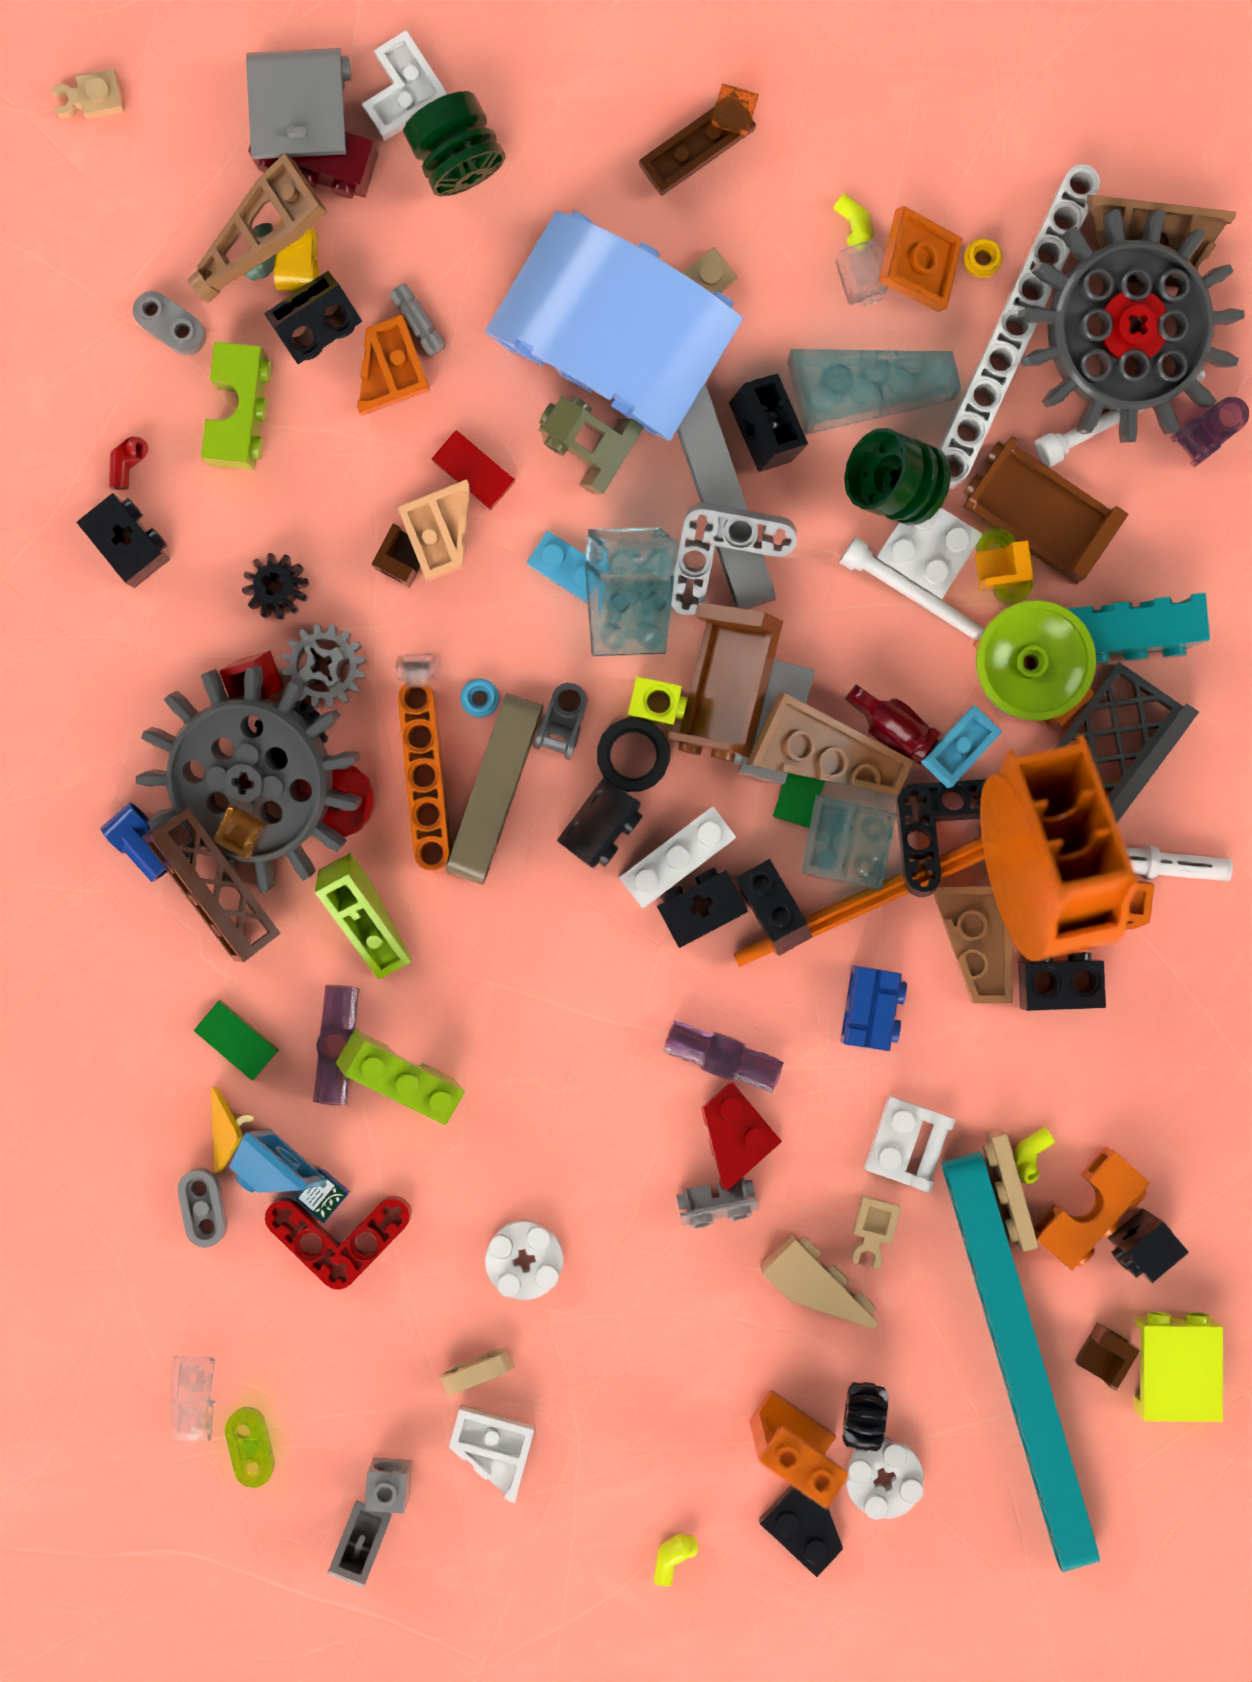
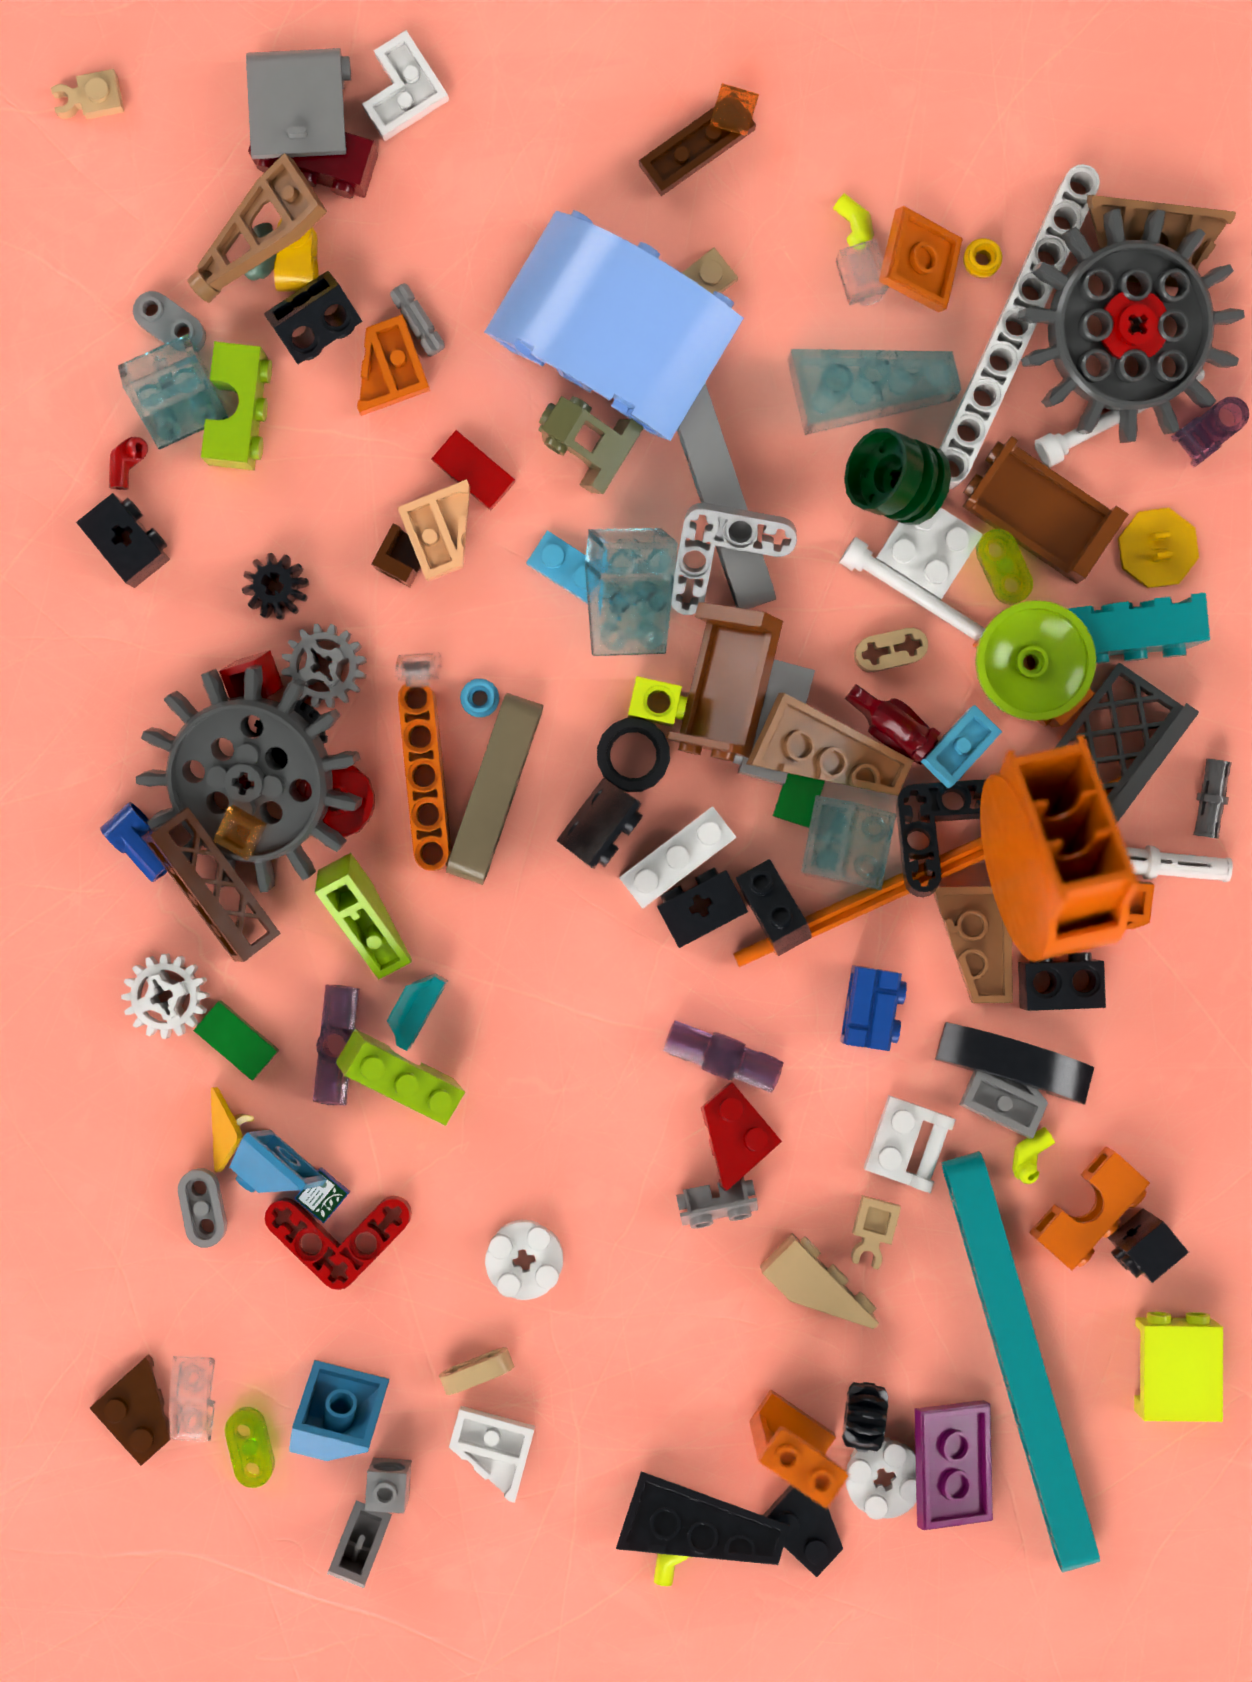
dark green wheel [403,91,506,197] -> none
dark grey piece [534,682,588,760] -> none
black brick [729,373,809,472] -> none
light orange panel [974,540,1034,591] -> none
tan plate [982,1129,1039,1252] -> none
reddish brown panel [1075,1322,1140,1391] -> none
none -> reddish brown wing [89,1354,174,1466]
none -> clear light blue slope [118,334,229,450]
none -> white gear [121,953,210,1039]
none -> dark azure slope [289,1360,389,1461]
none -> teal slope [387,973,449,1051]
none -> black wing [615,1471,790,1565]
none -> tan beam [854,628,928,672]
none -> magenta tile [914,1400,993,1531]
none -> black slope [935,1022,1094,1105]
none -> light grey wing [959,1070,1048,1139]
none -> yellow piece [1118,508,1199,588]
none -> dark grey pin [1193,758,1232,839]

